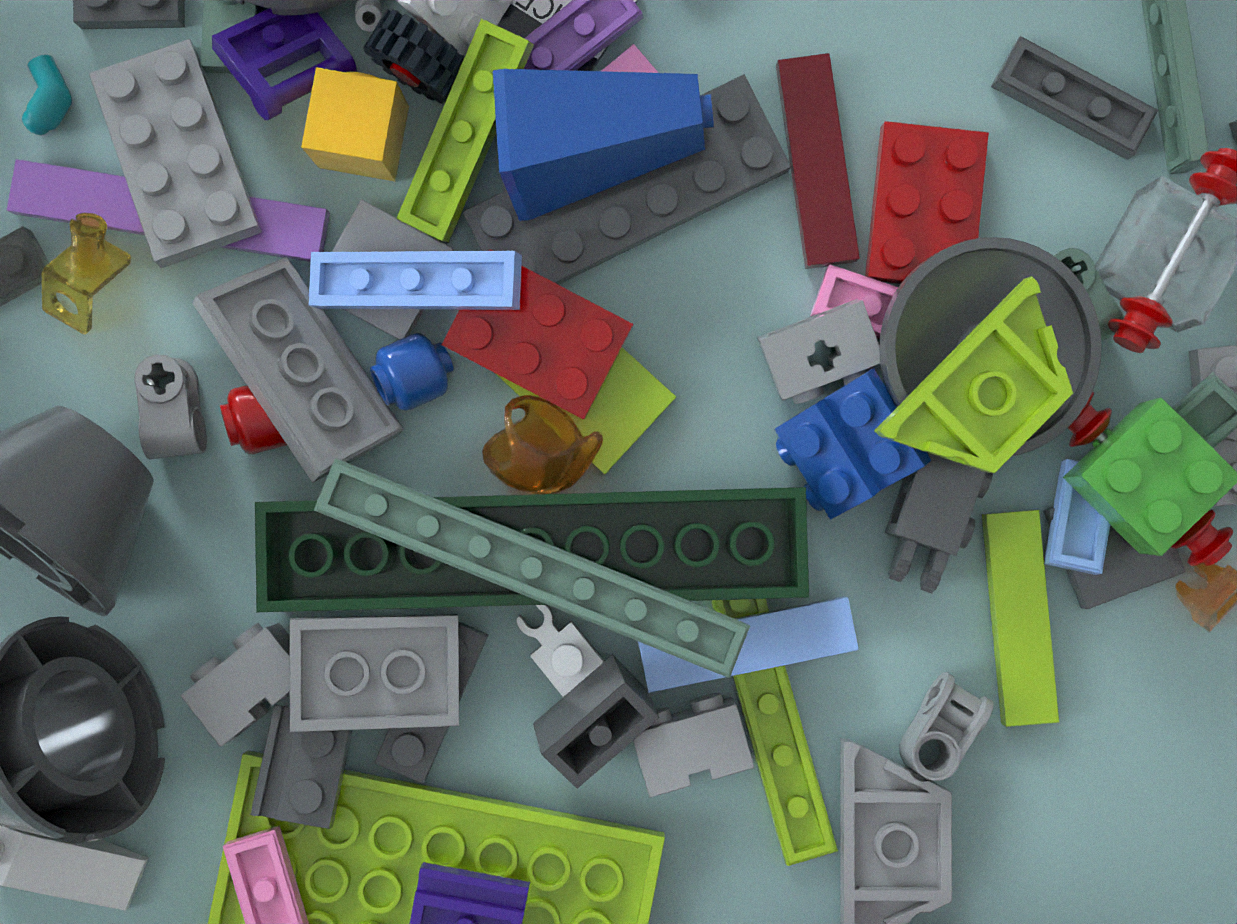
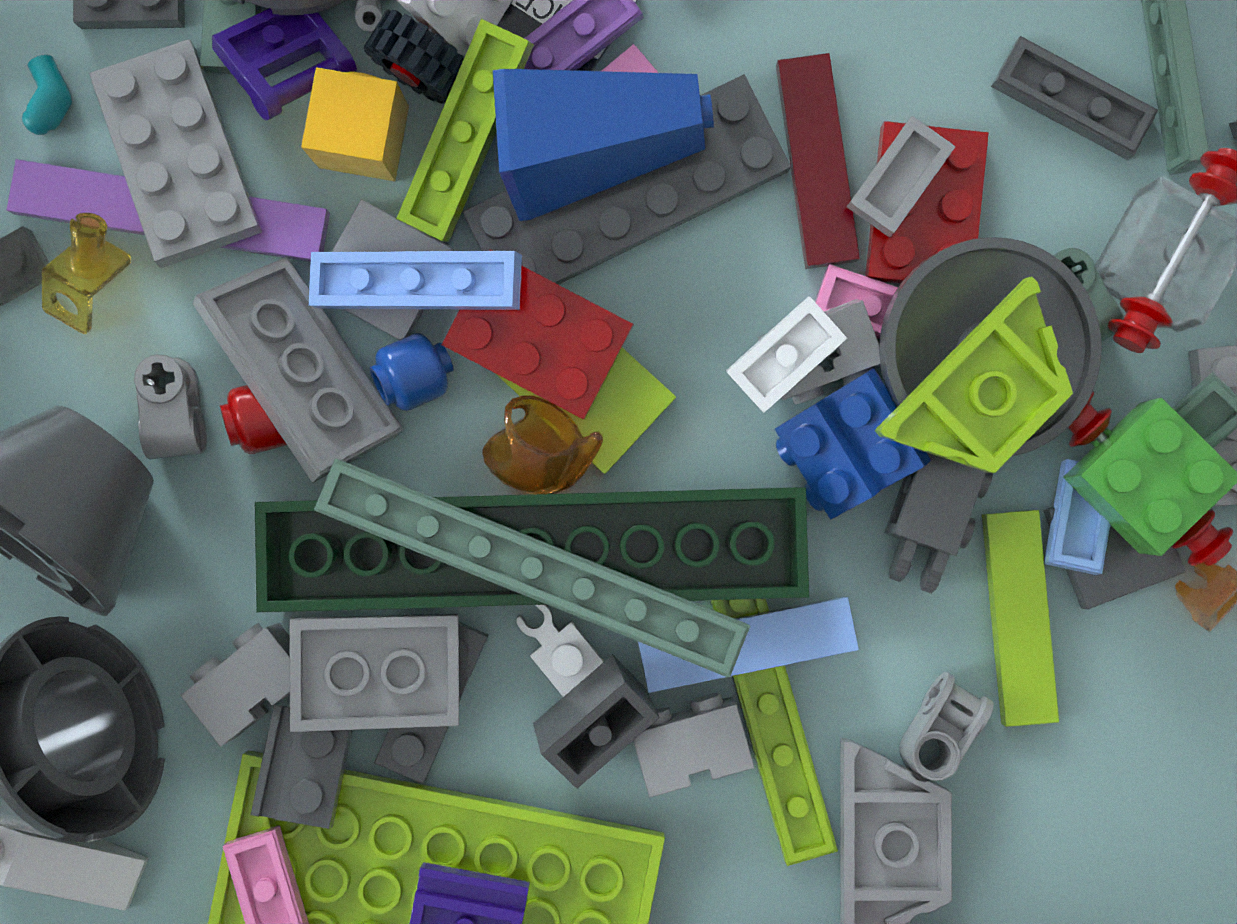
none -> white plate [726,296,847,413]
none -> light grey tile [847,116,956,237]

